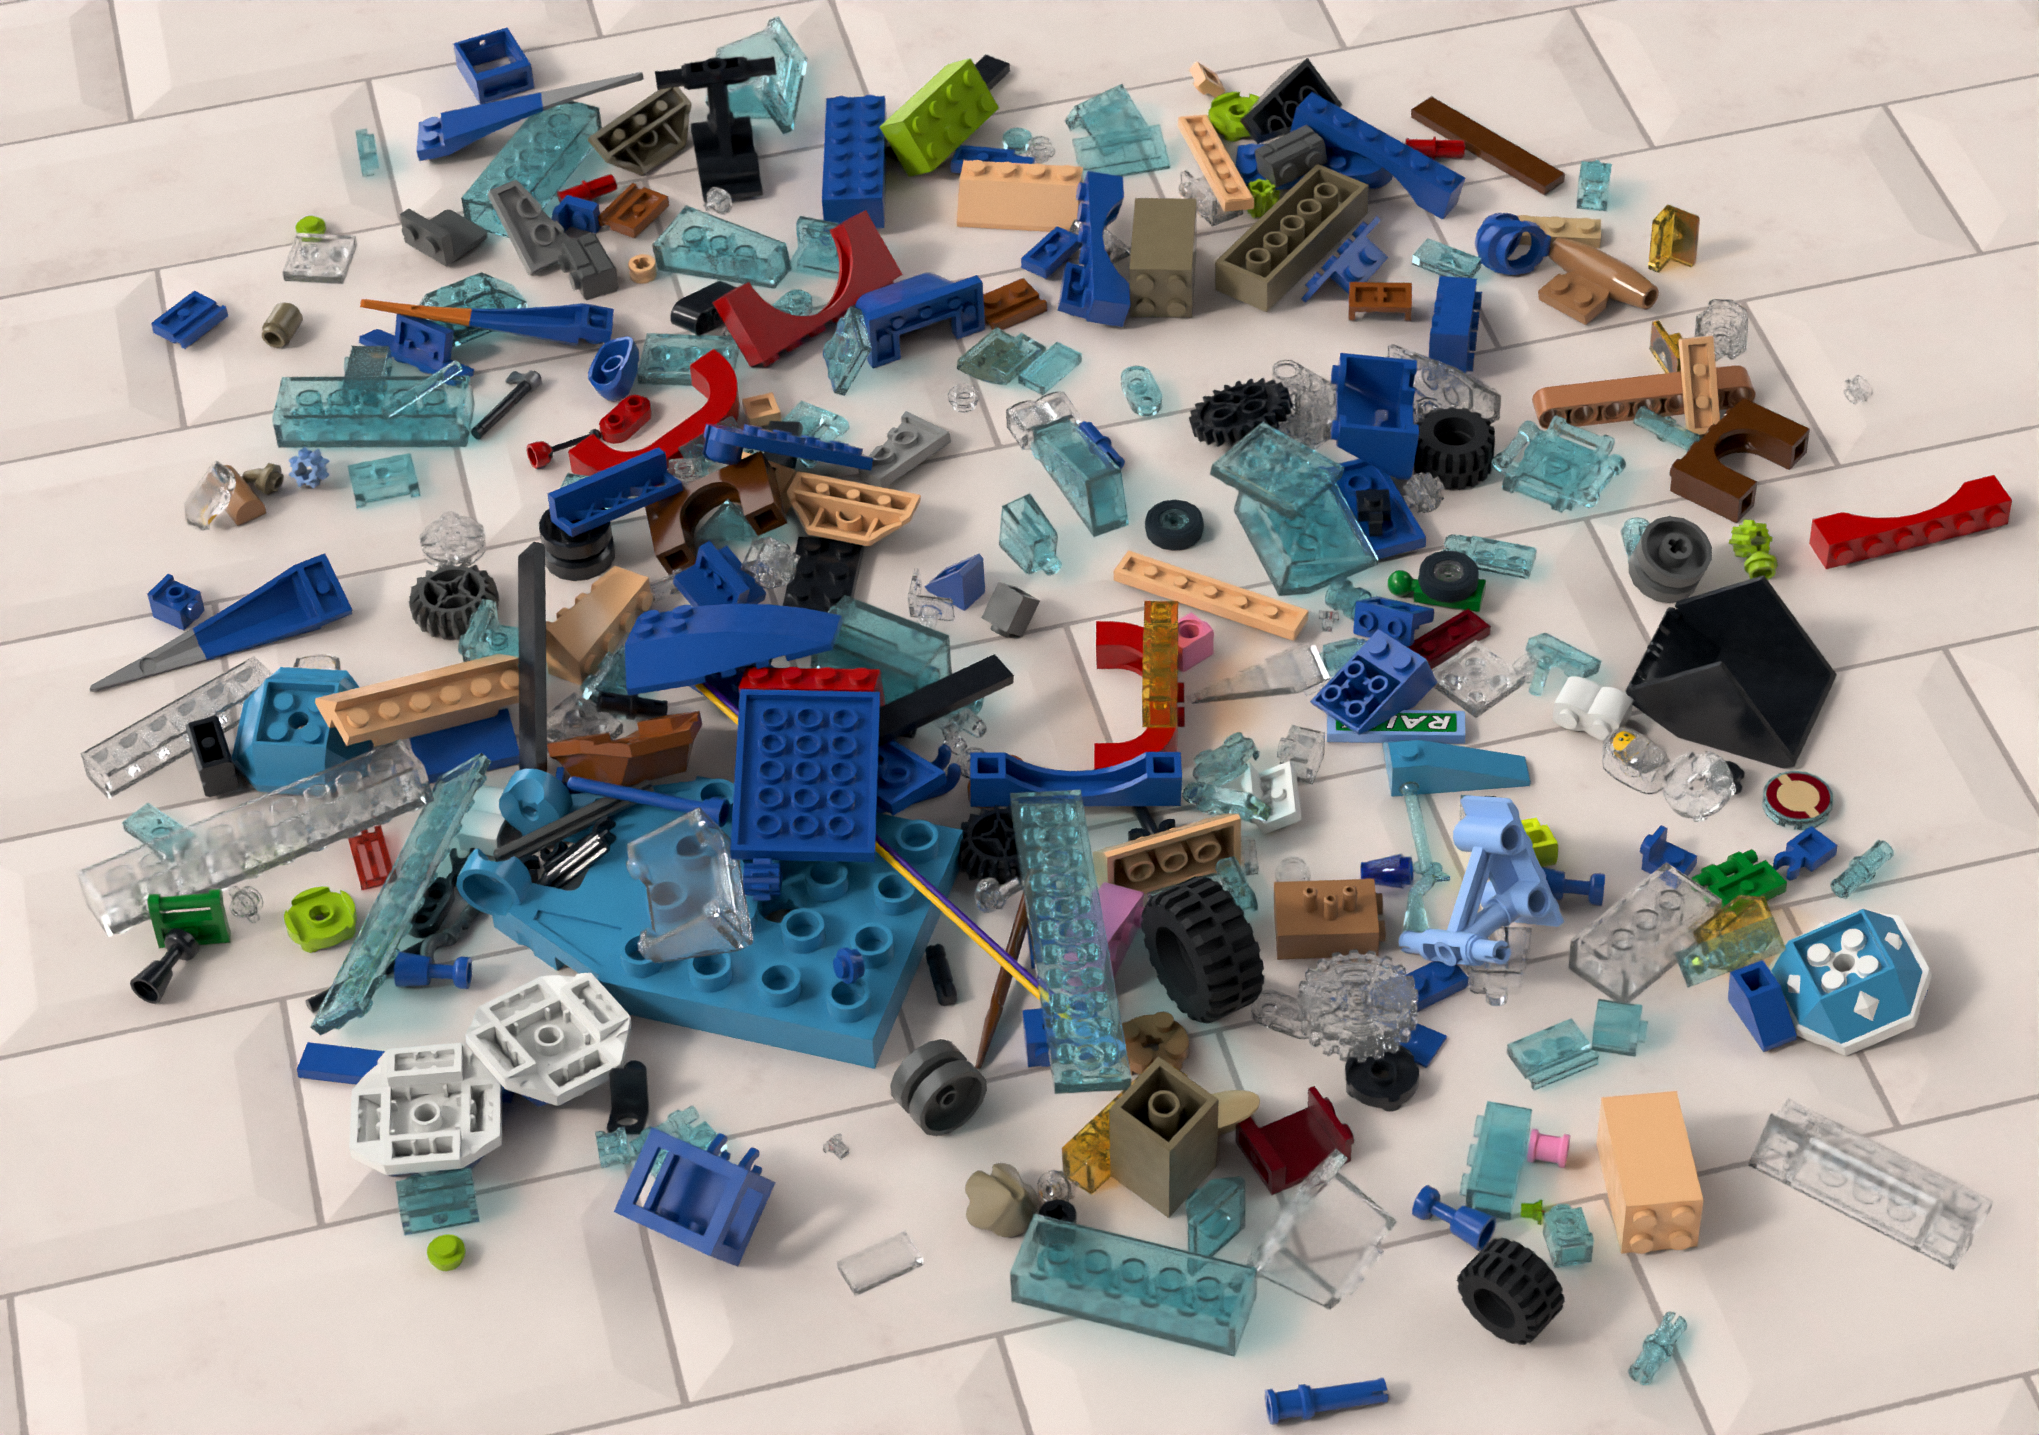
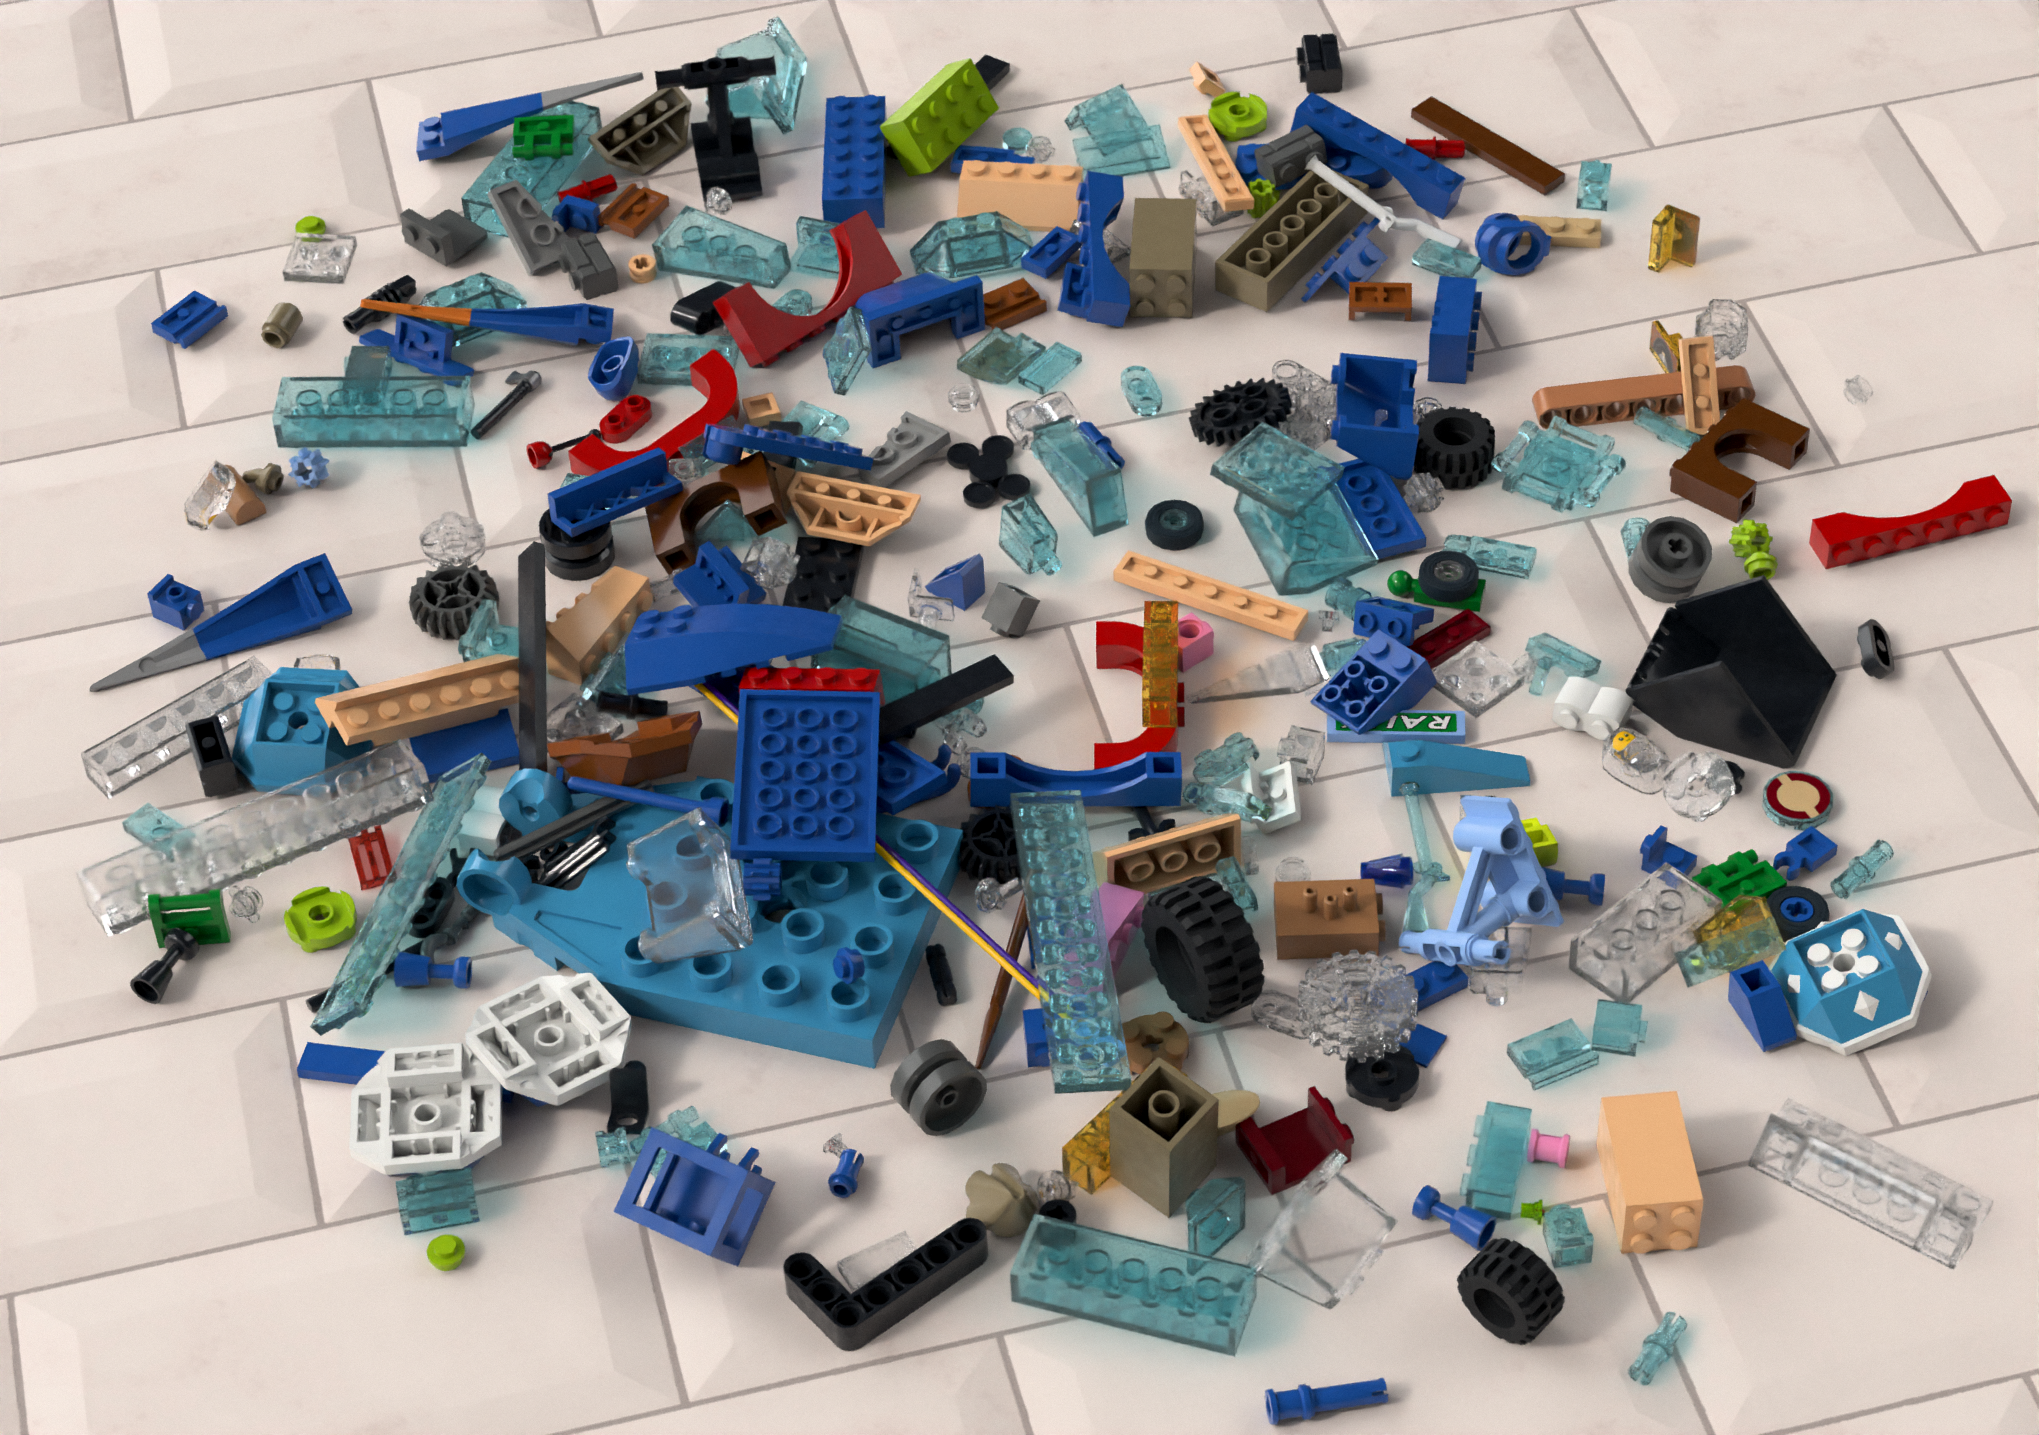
clear light blue plate [348,453,421,509] -> none
clear light blue plate [355,128,379,177] -> none
clear light blue bar [381,360,462,418] -> none
blue window [453,27,535,104] -> none
black wedge [1240,58,1342,144] -> none
black plate [1356,489,1391,537] -> none
clear wedge [1387,344,1501,424] -> none
medium nougat plate [1538,237,1659,325] -> none
none -> black hinge [343,275,416,334]
none -> green plate [512,115,575,161]
none -> black beam [783,1218,988,1351]
none -> blue pin [828,1149,864,1198]
none -> clear light blue wedge [909,211,1034,278]
none -> black piece [947,435,1031,508]
none -> black brick [1296,33,1342,94]
none -> white piece [1305,154,1462,256]
none -> black bush [1763,886,1830,943]
none -> black plate [1857,619,1894,679]

